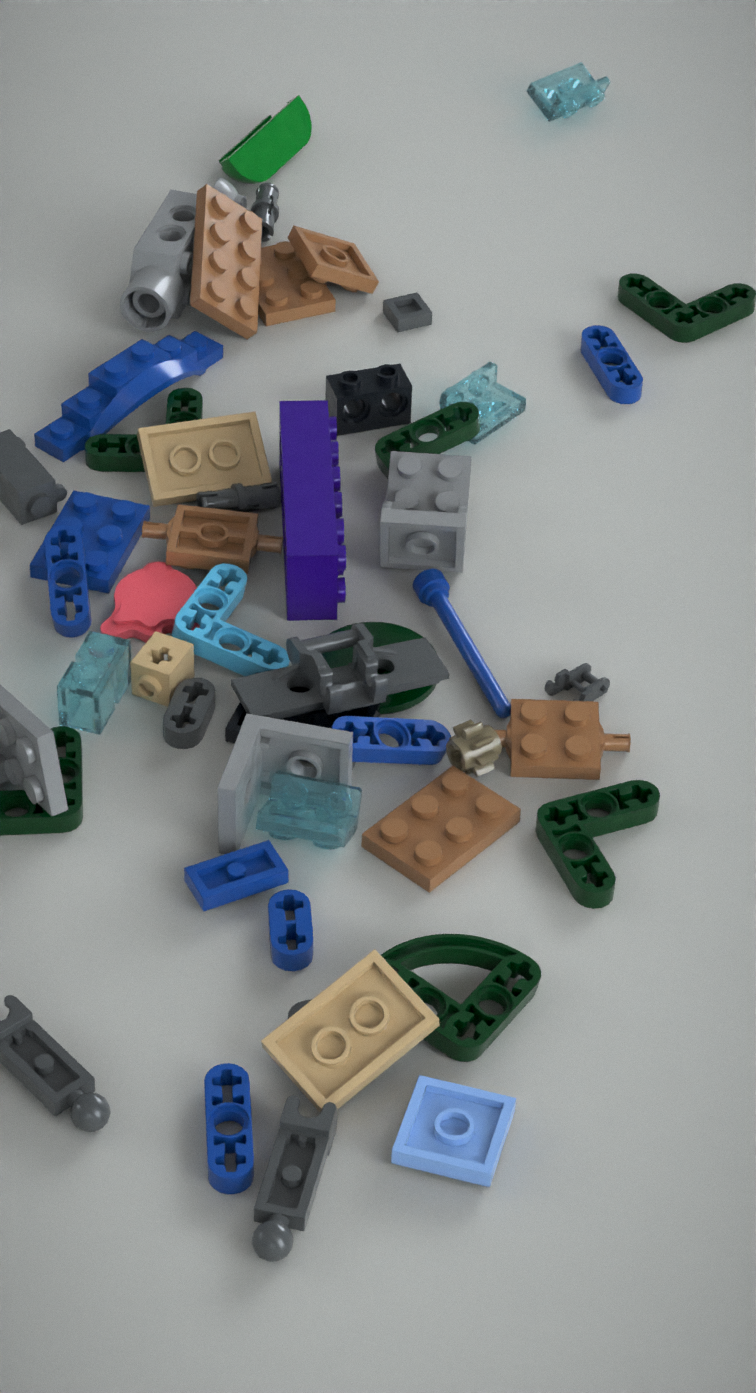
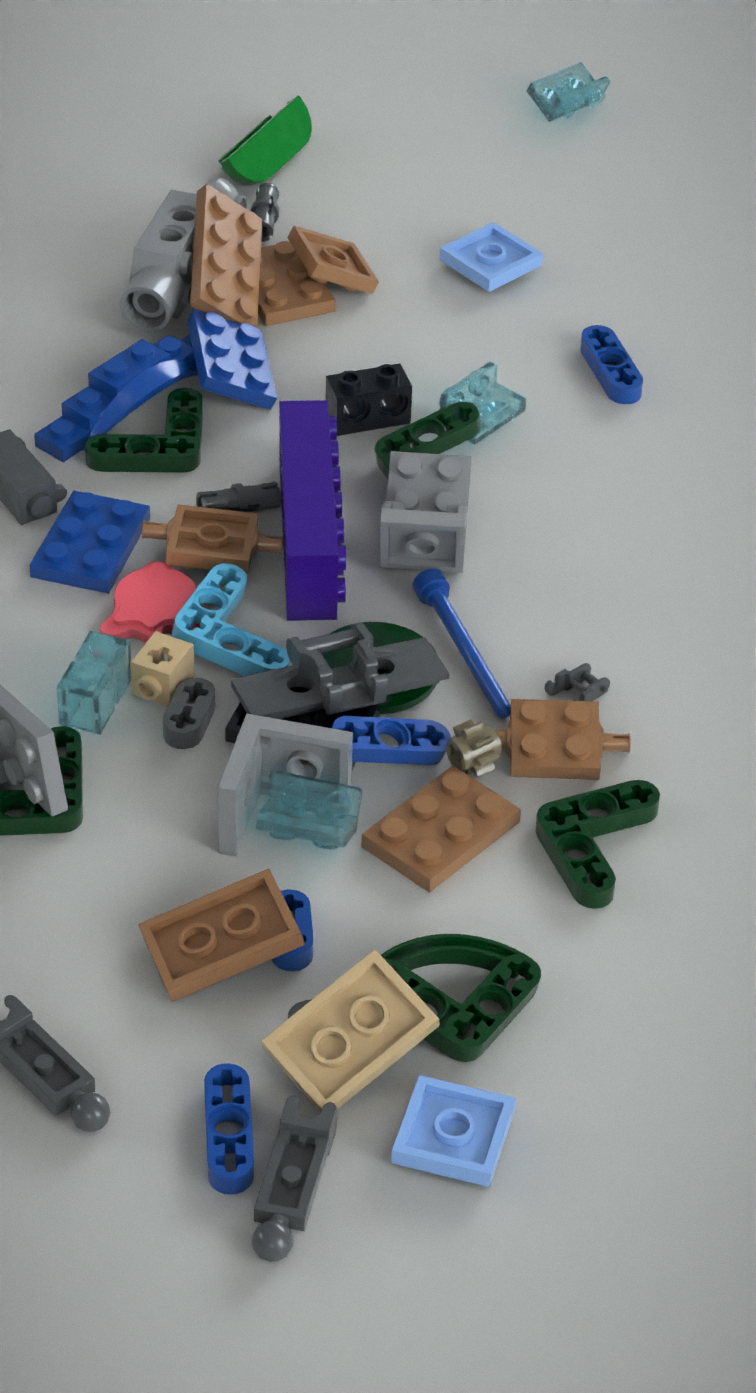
blue beam [44,525,92,638] -> none
tan plate [137,411,272,507] -> none
blue plate [184,840,289,912] -> none
dark grey tile [383,292,432,332] -> none
dark green beam [617,273,756,343] -> none
none -> medium nougat plate [138,868,305,1002]
none -> blue plate [187,309,277,410]
none -> light blue plate [439,222,543,292]

